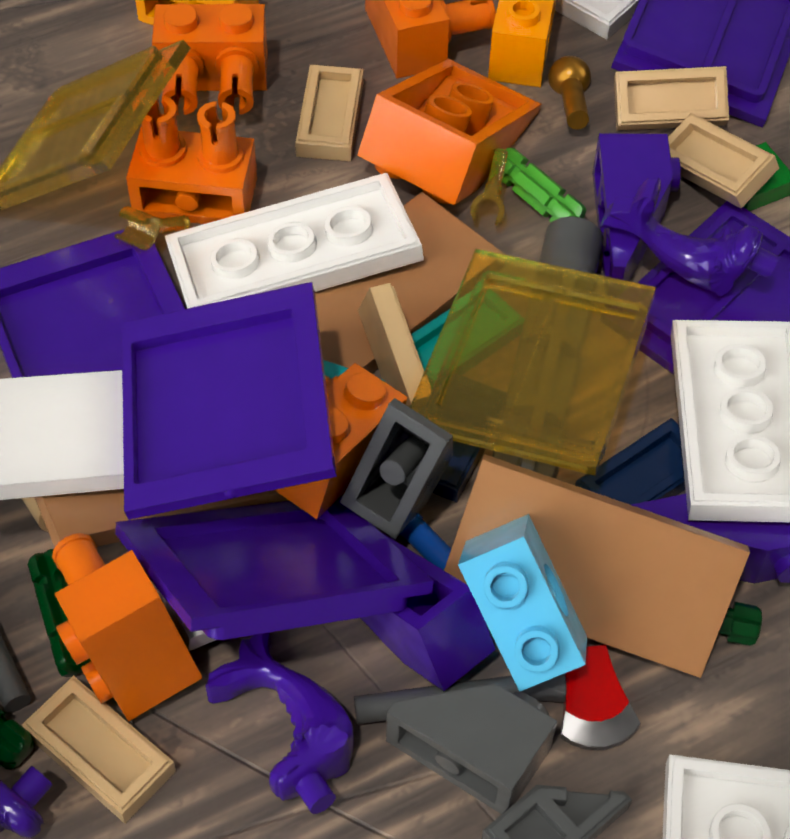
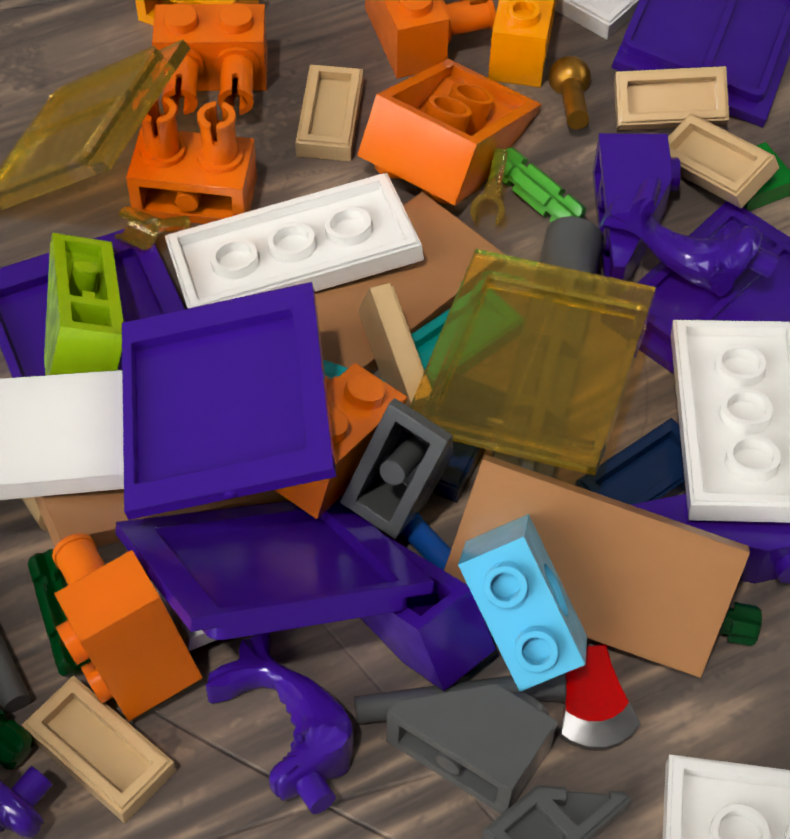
none -> lime slope [44,233,124,376]

